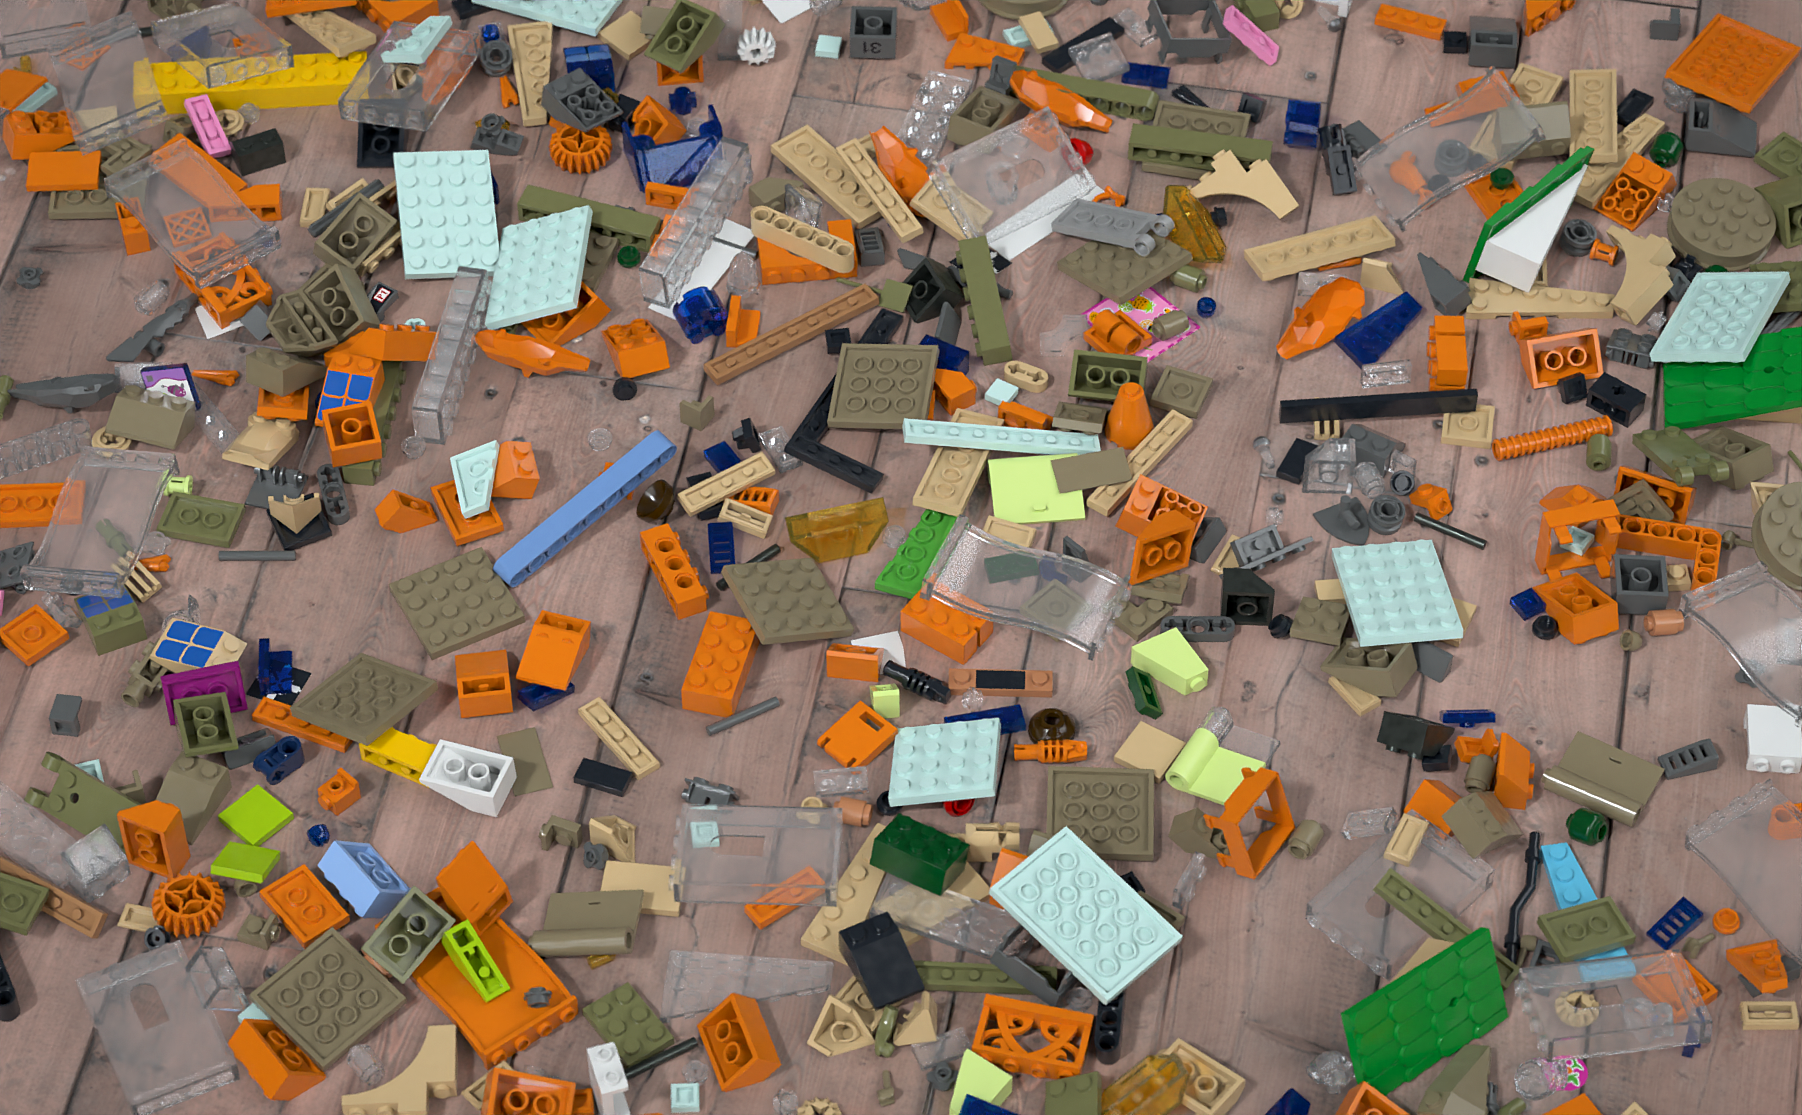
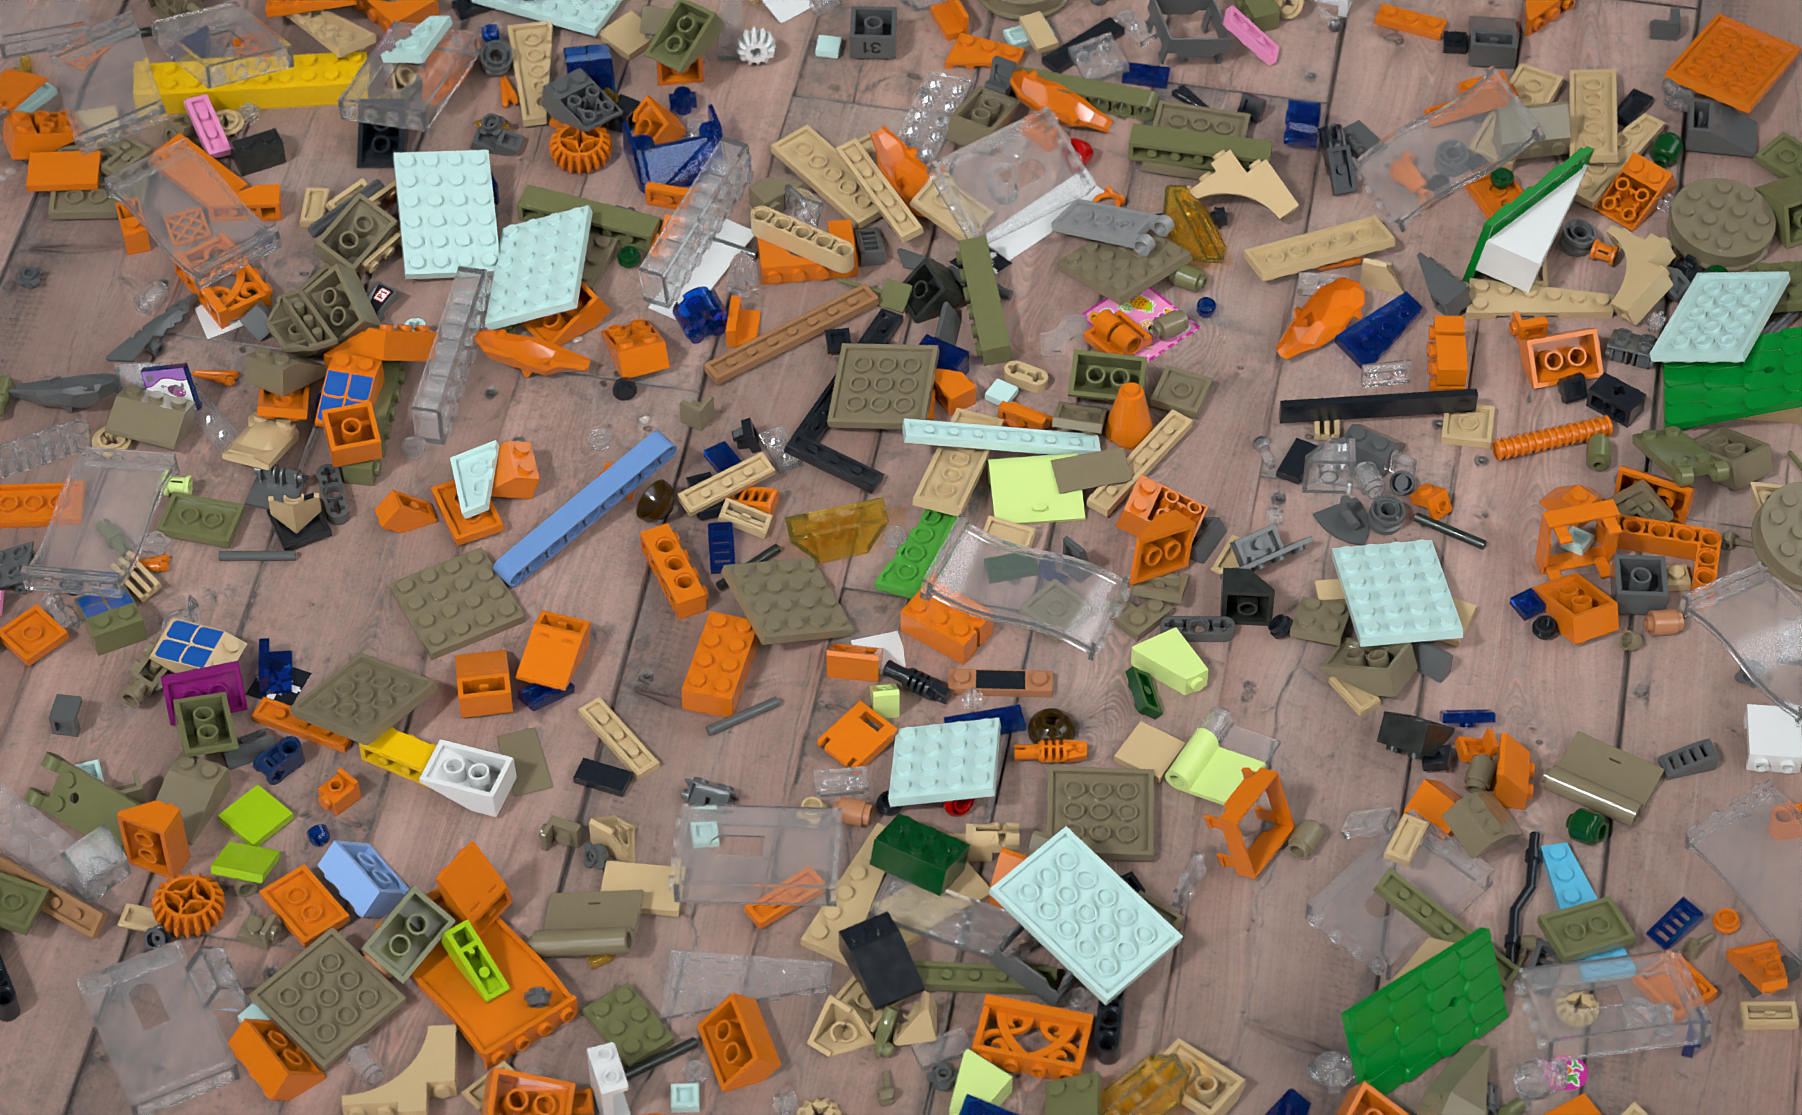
dark tan slope [1168,808,1229,859] -> none

